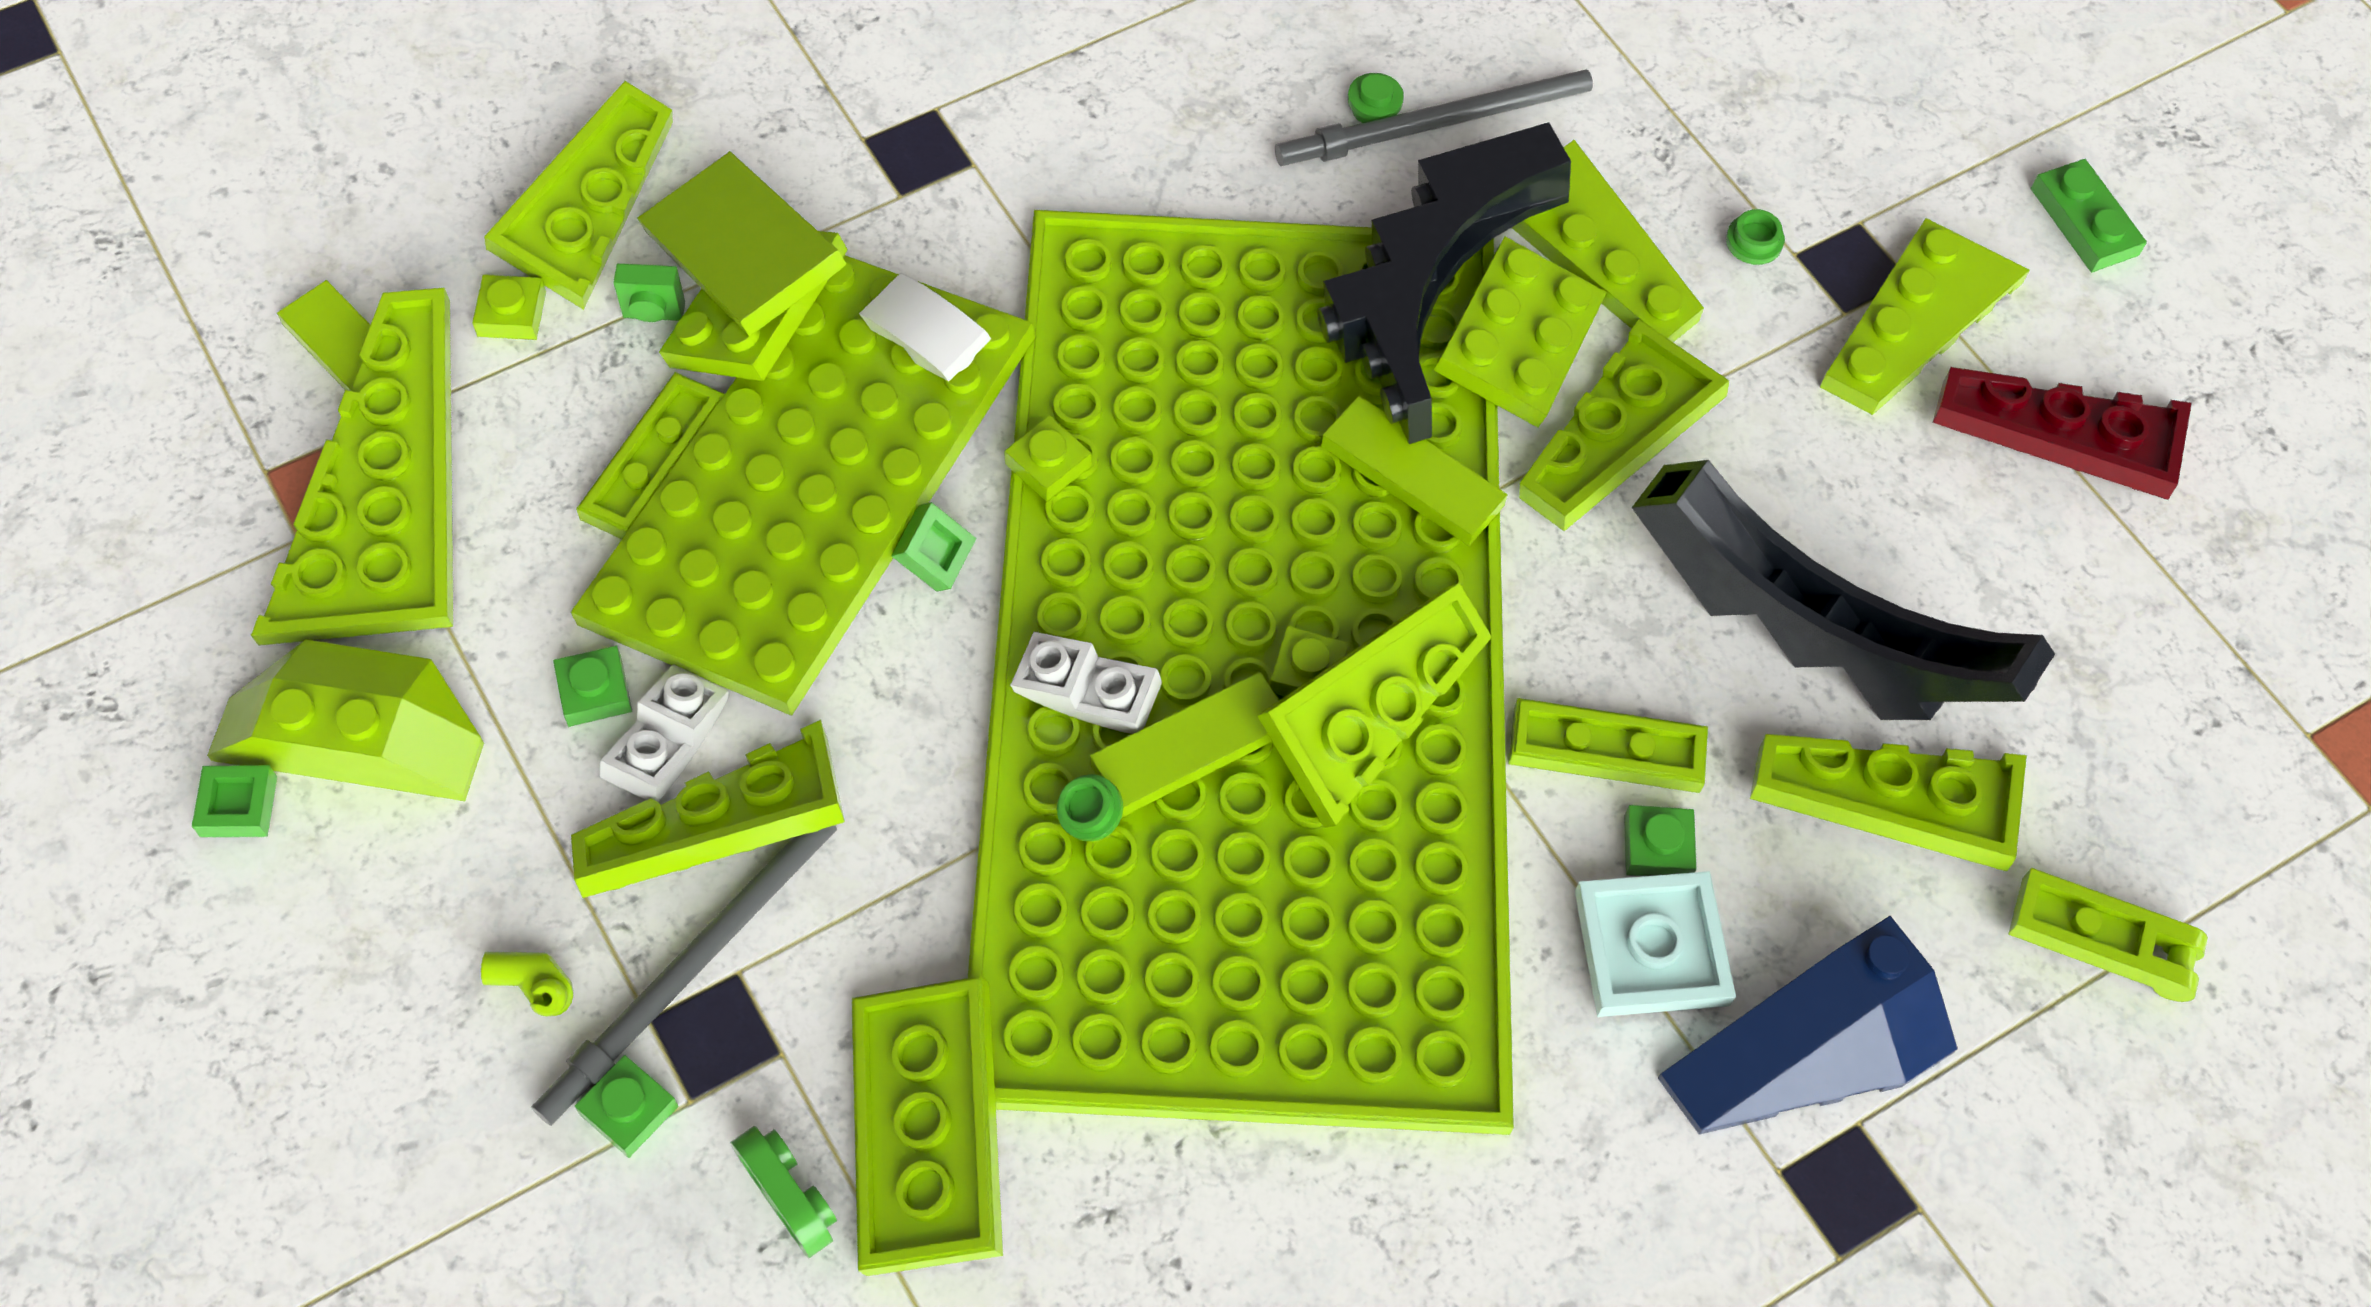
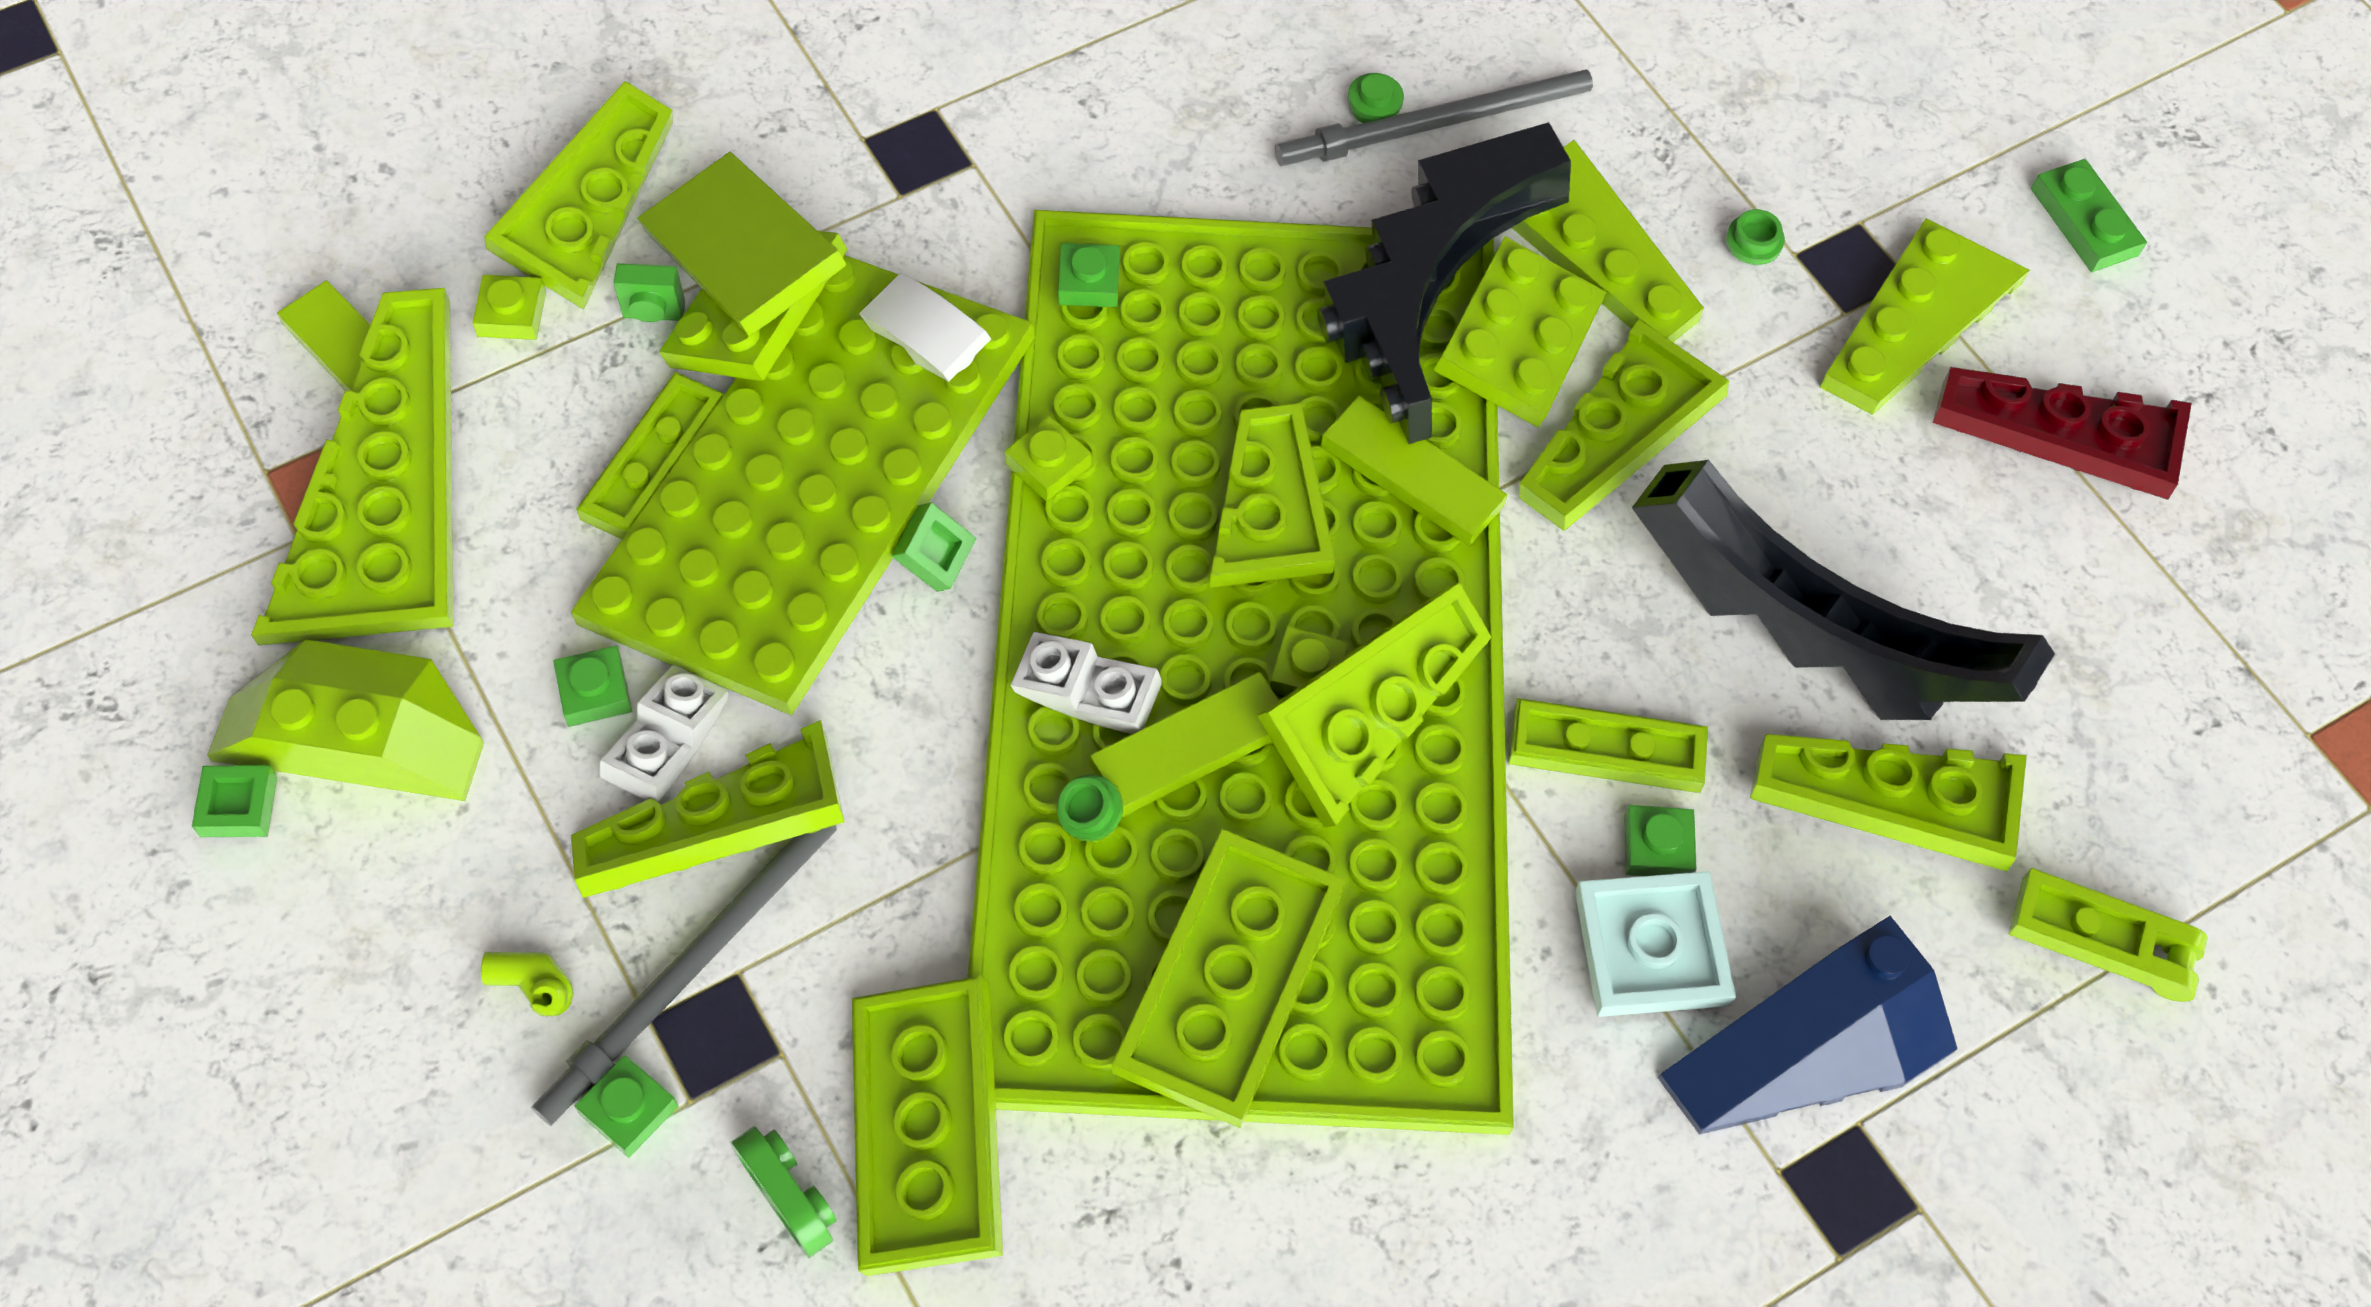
none -> bright green plate [1058,243,1120,307]
none -> lime plate [1112,829,1346,1128]
none -> lime wing [1209,403,1335,588]

